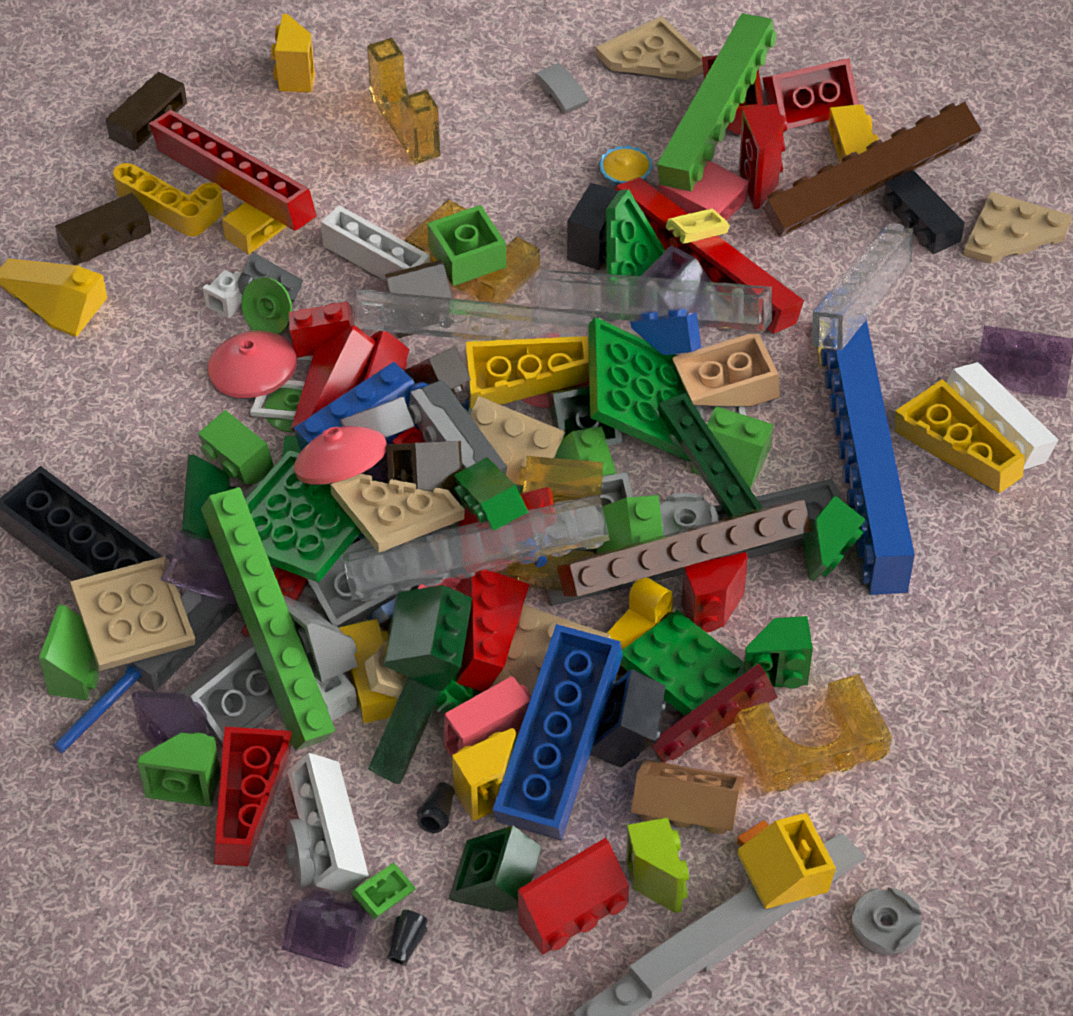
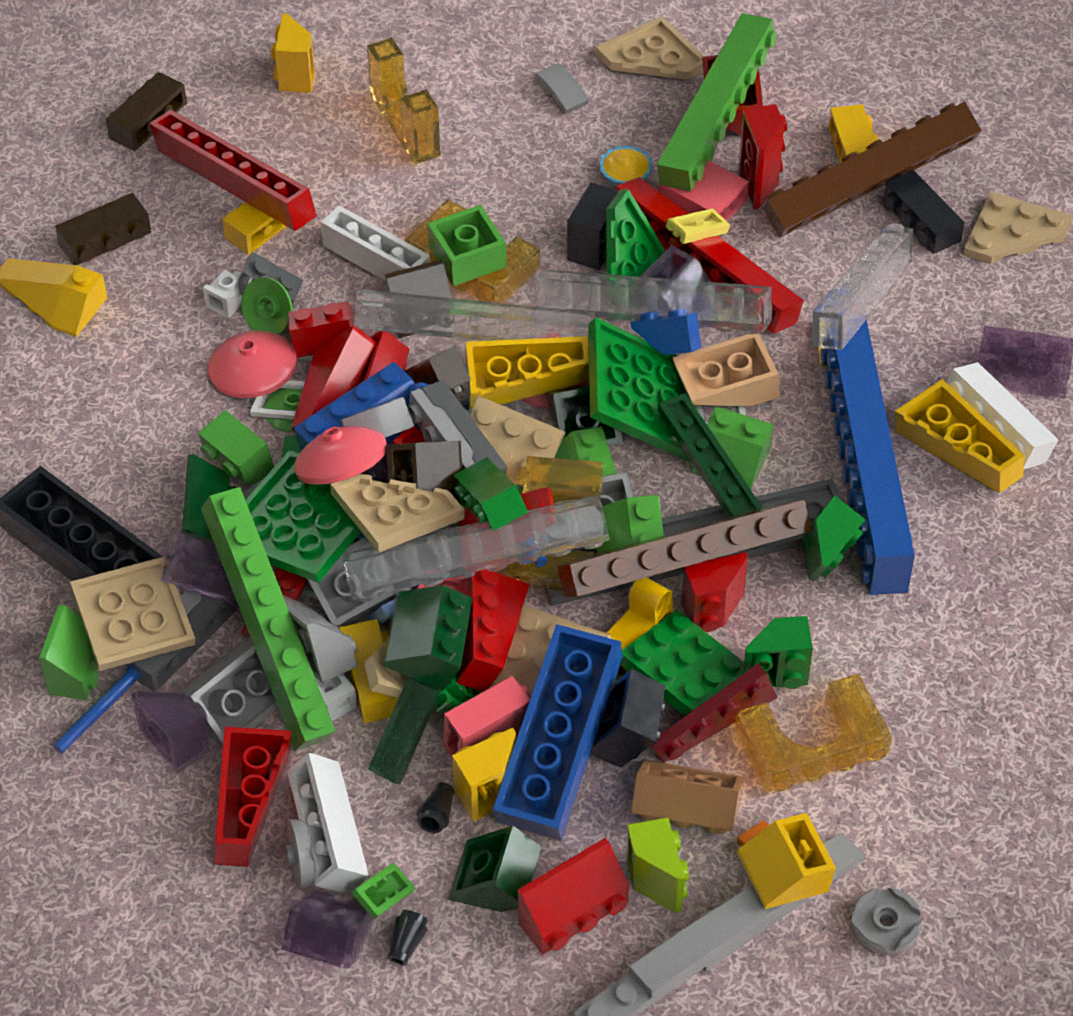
yellow beam [113,163,224,236] -> none
bright green slope [137,733,221,807] -> none
light grey plate [660,492,718,535] -> none
red slope [762,58,859,129] -> none

